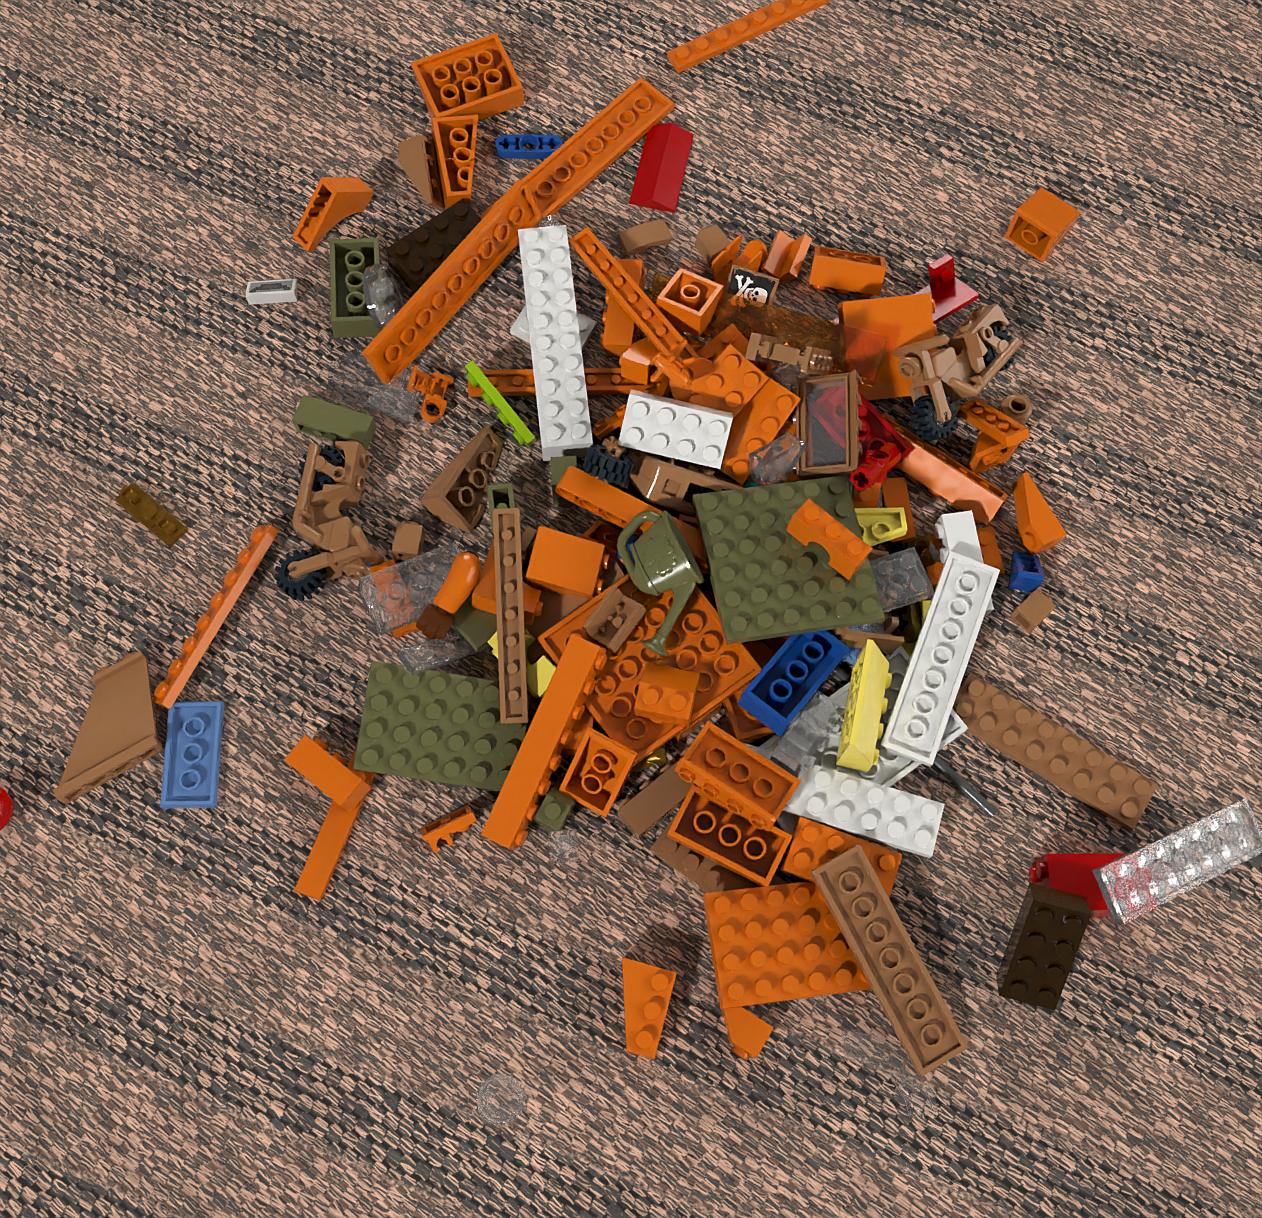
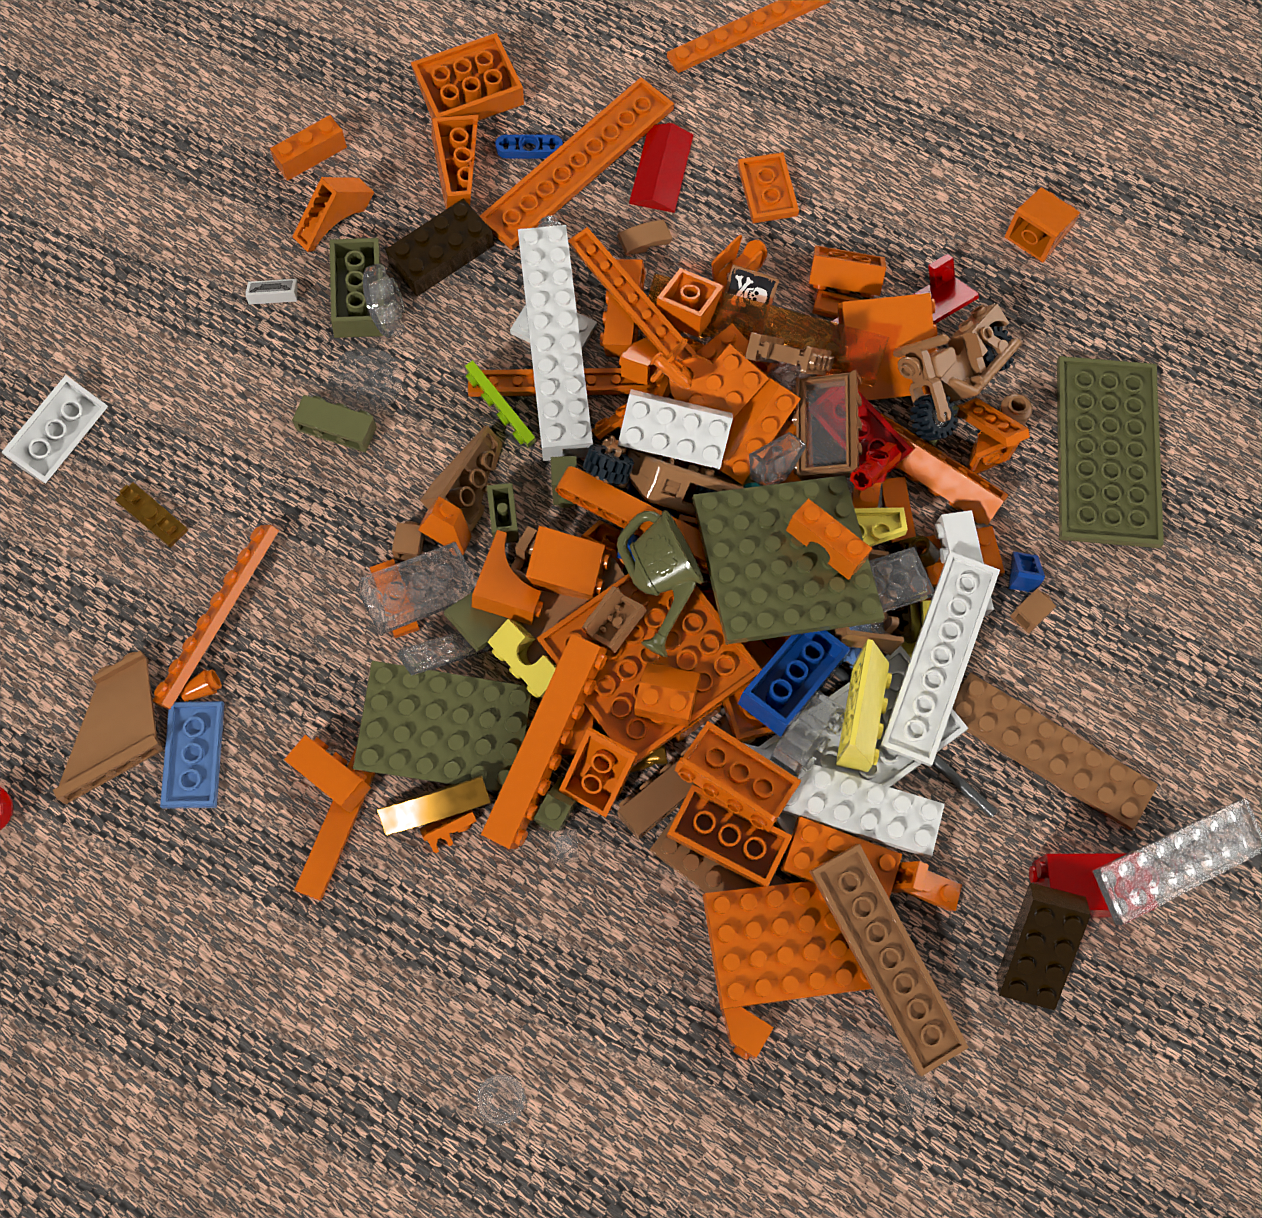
medium nougat piece [274,440,384,601] -> none
orange plate [361,179,542,387] -> none
clear wing [364,369,421,425] -> none
medium nougat slope [398,135,444,210] -> none
orange piece [406,365,453,423] -> none
orange piece [416,551,481,640] -> none
medium nougat plate [492,508,529,724] -> none
orange wedge [622,957,677,1060] -> none
medium nougat brick [695,224,730,268] -> none
orange panel [761,230,812,284] -> none
orange slope [1012,472,1067,556] -> none
none -> white slope [1,375,108,484]
none -> orange cone [180,669,222,702]
none -> orange brick [270,115,347,181]
none -> pearl gold slope [377,775,491,835]
none -> orange slope [418,496,472,556]
none -> orange plate [737,152,799,224]
none -> orange tile [812,289,860,319]
none -> orange bracket [891,861,962,911]
none -> olive plate [1057,356,1164,548]

